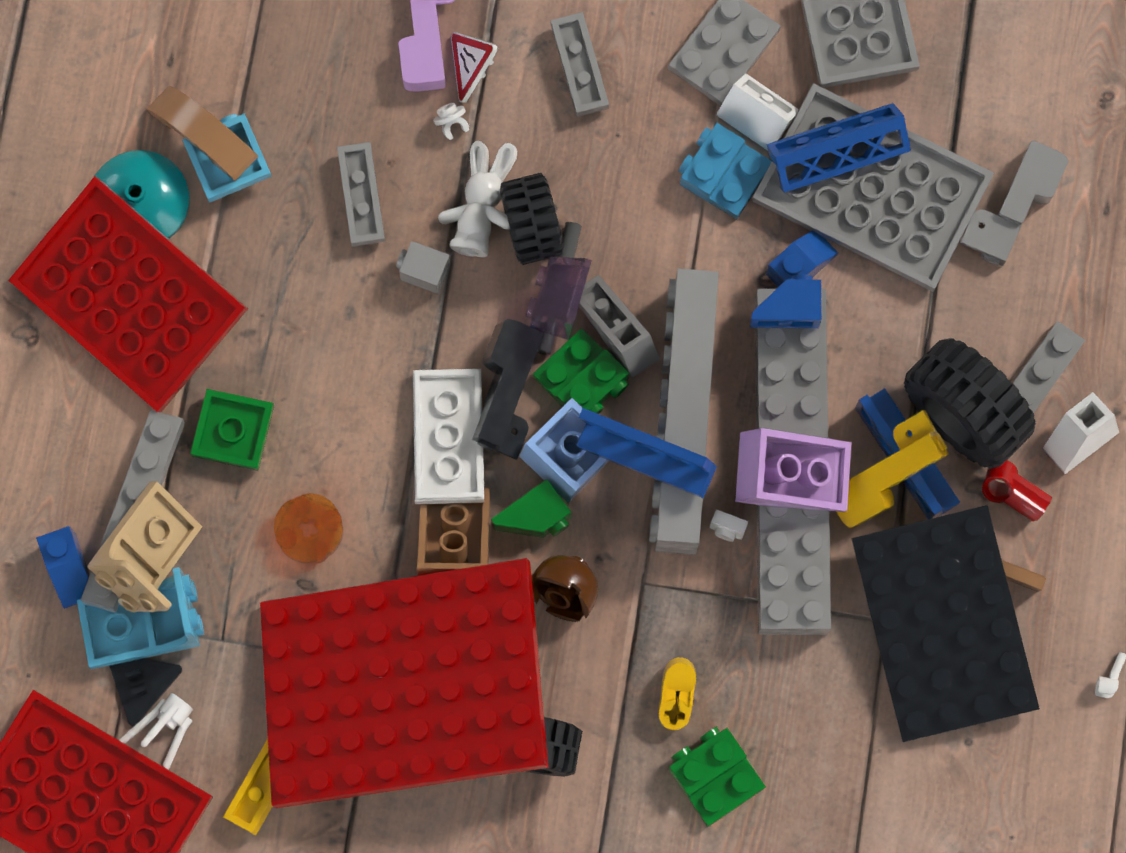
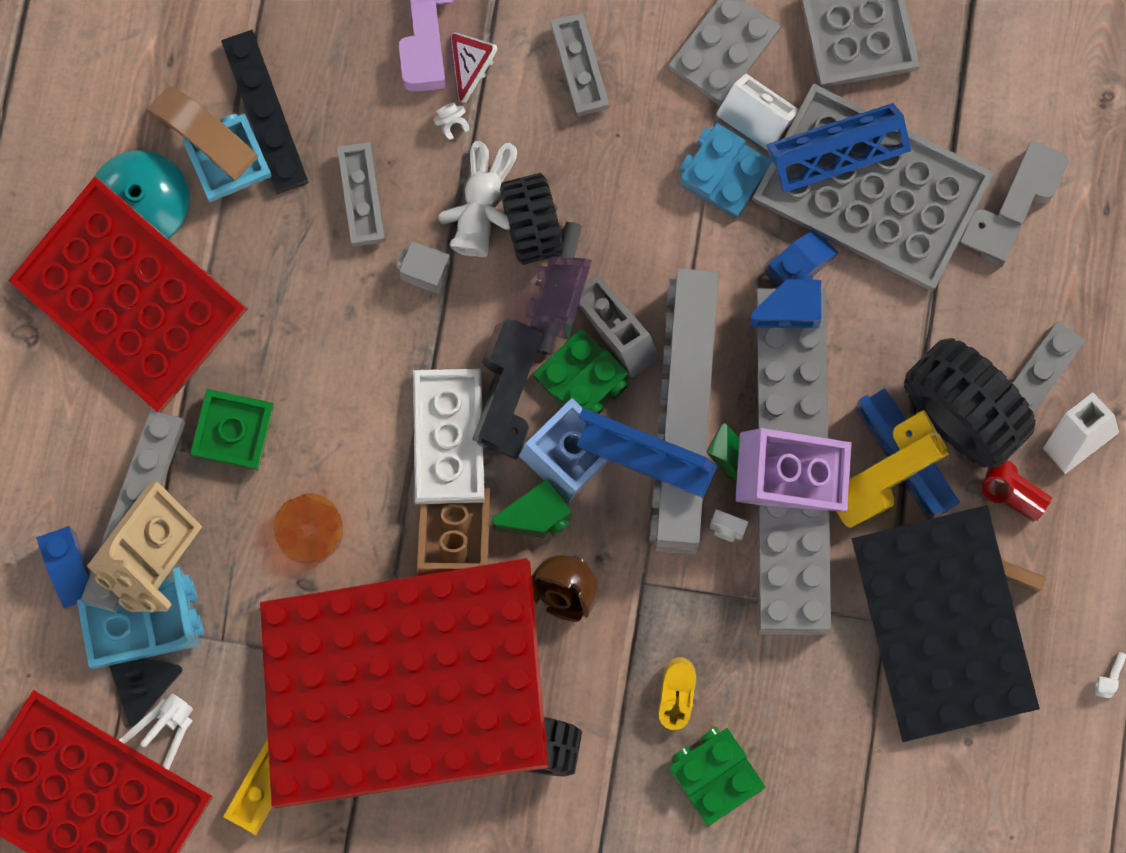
none -> black plate [221,29,309,194]
none -> green slope [706,423,740,483]

